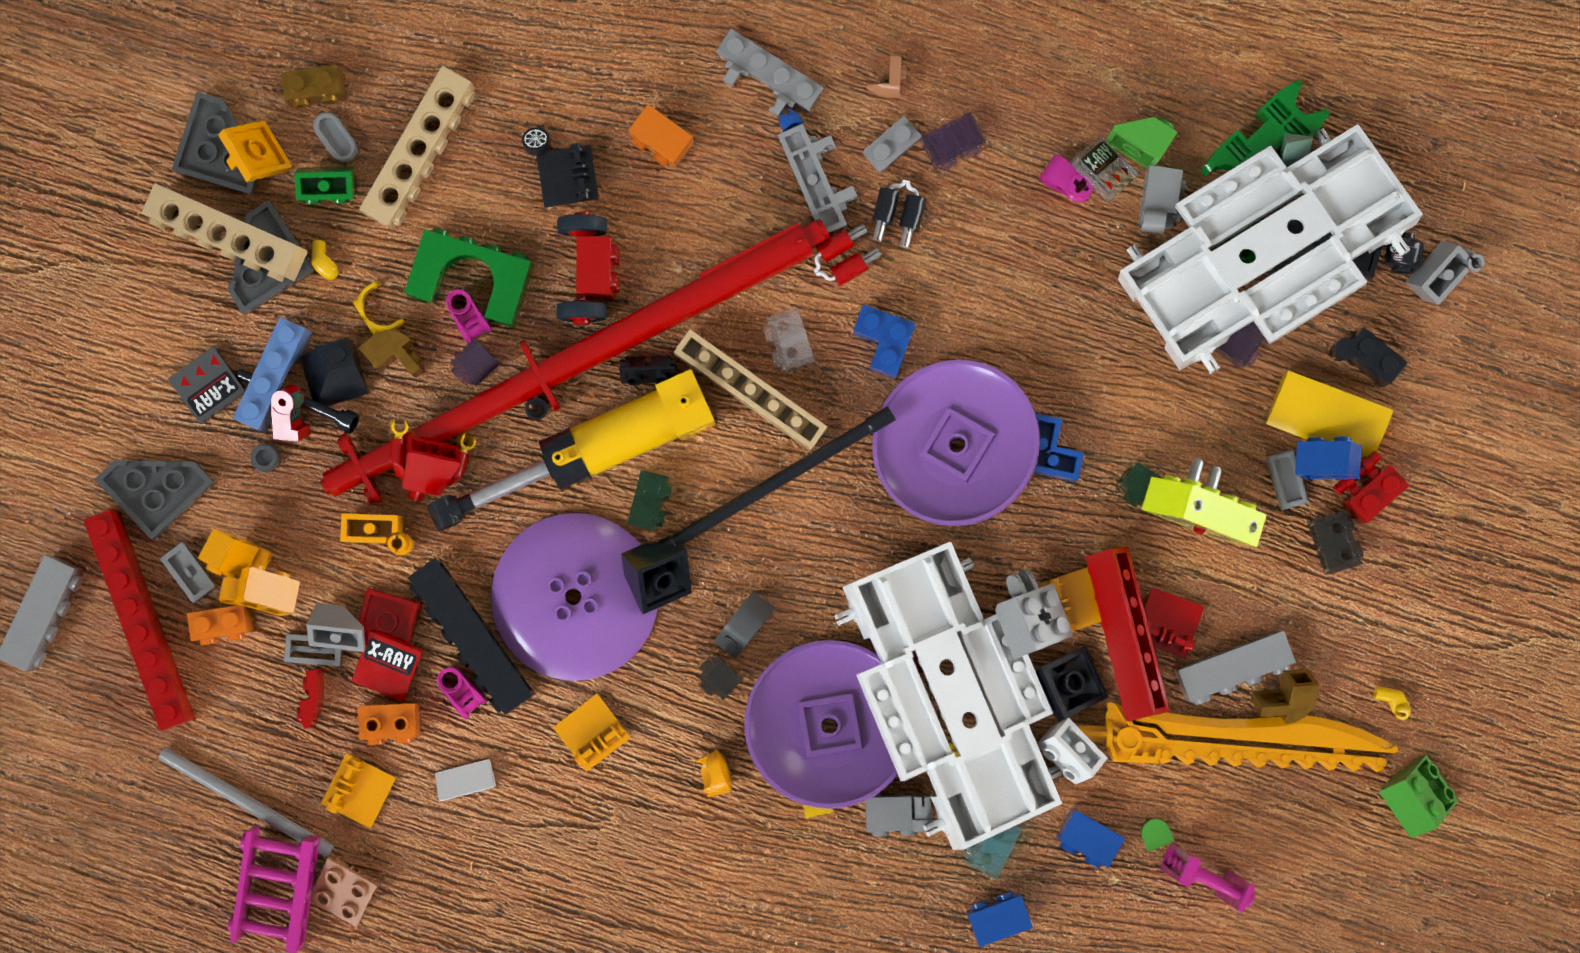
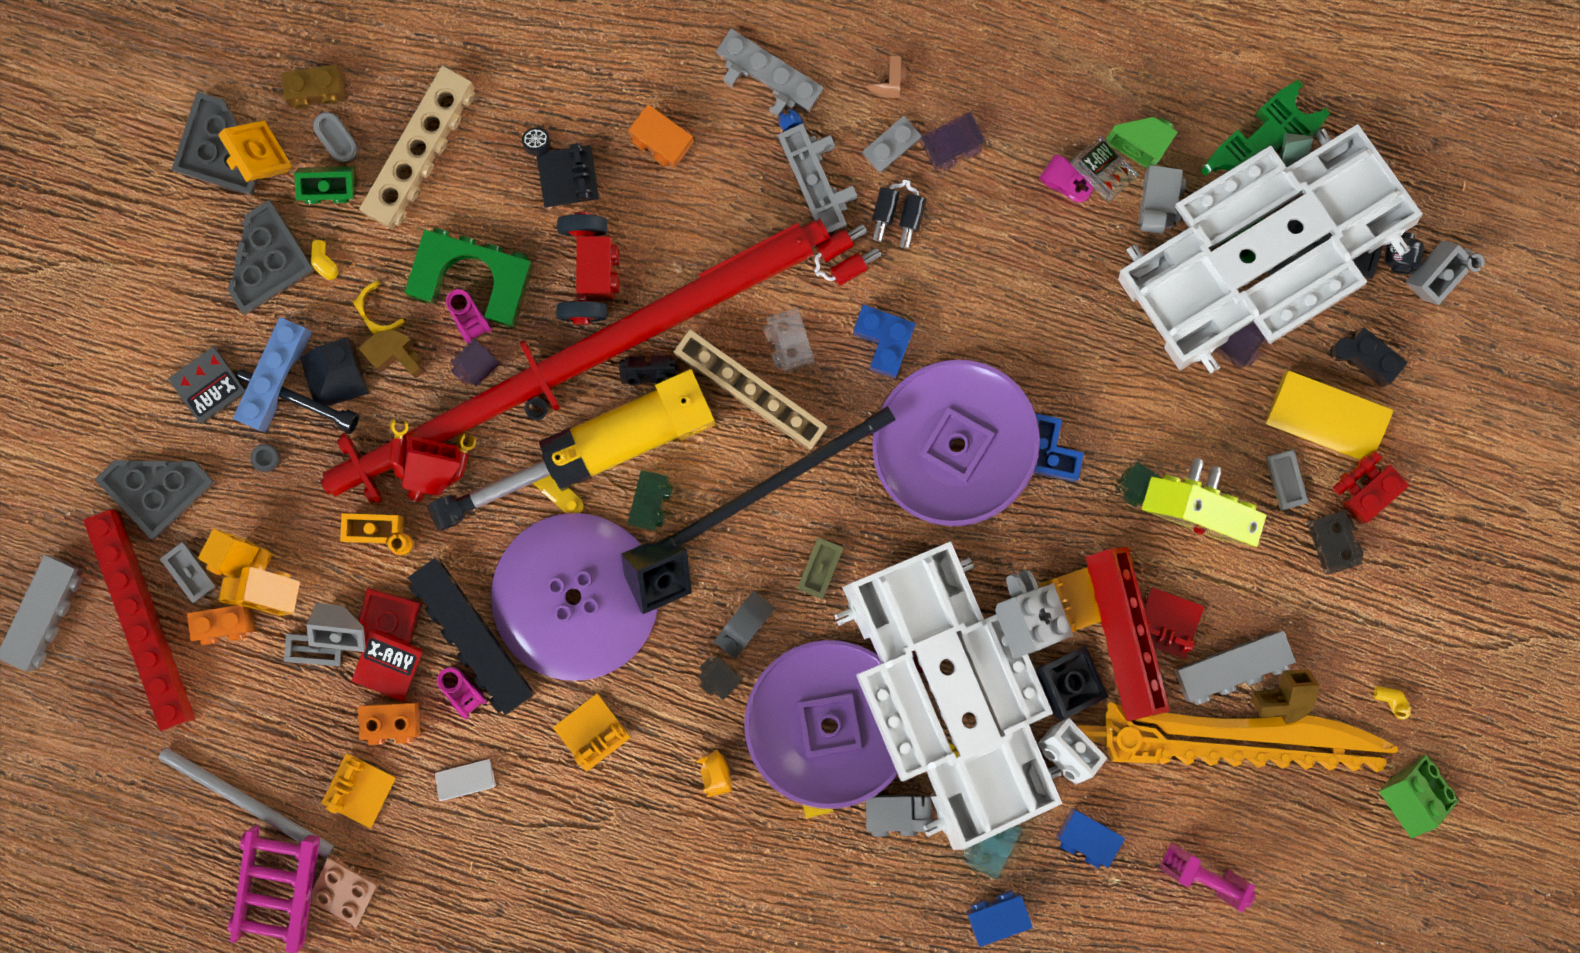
tan brick [141,183,308,282] -> none
leg [271,385,311,442] -> none
red slope [297,668,324,729] -> none
bright green tile [1140,818,1175,852] -> none
blue brick [1295,436,1362,480] -> none
none -> yellow piece [530,463,584,514]
none -> olive plate [797,537,844,599]

